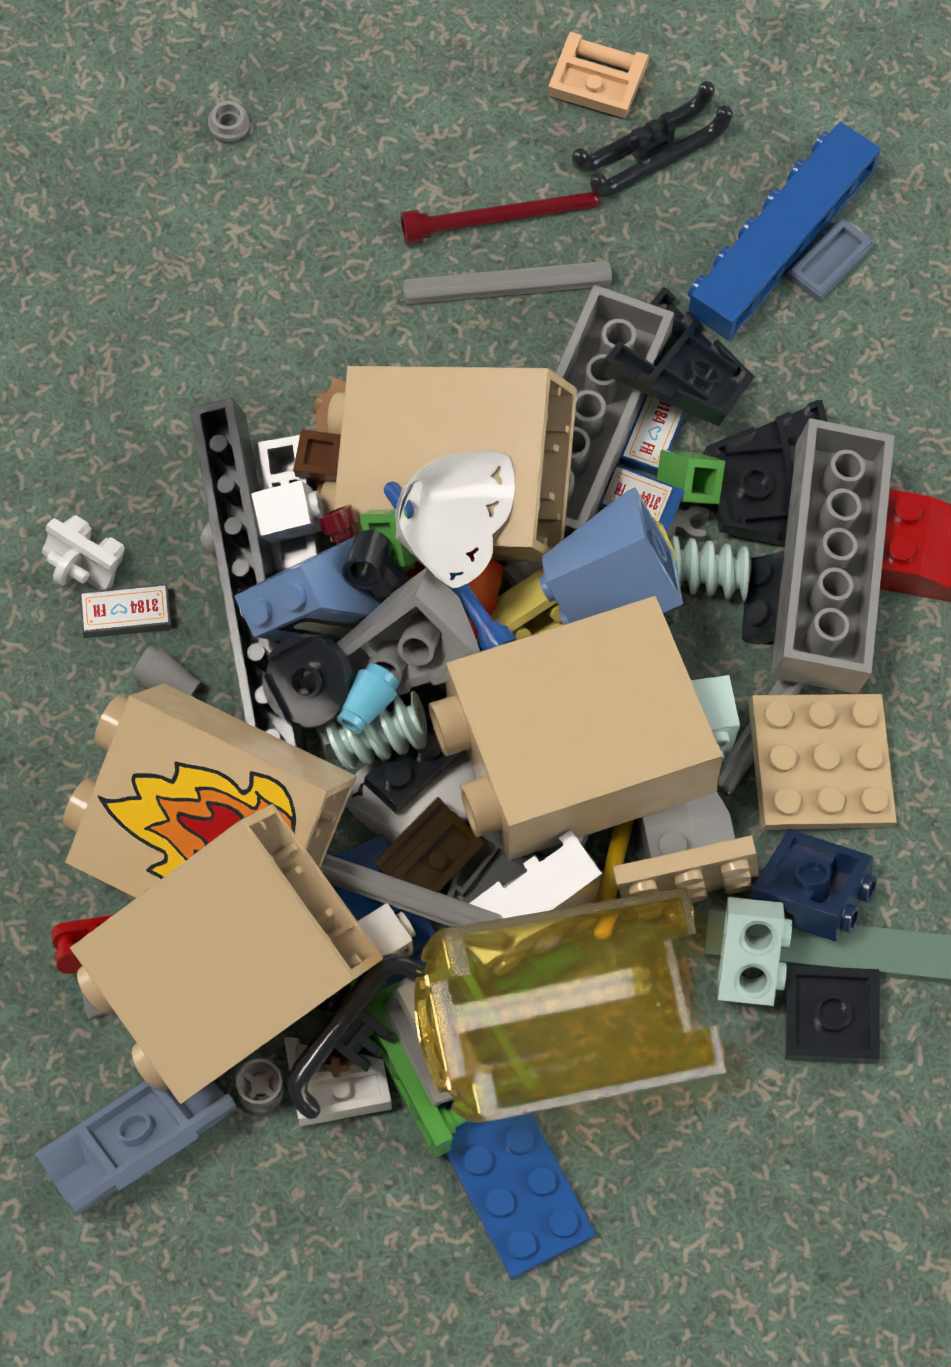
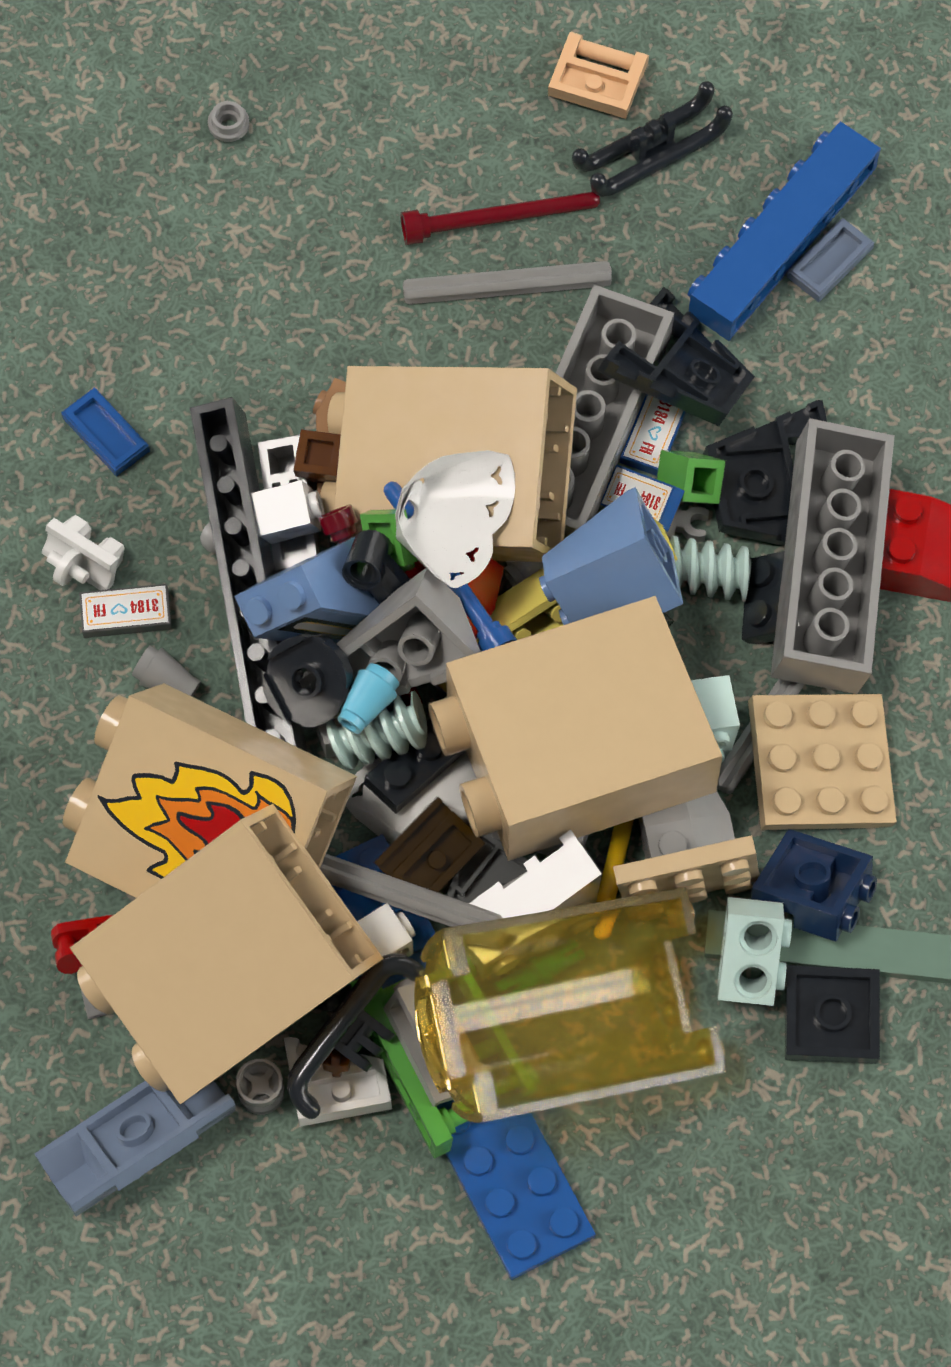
none -> blue tile [61,387,150,477]

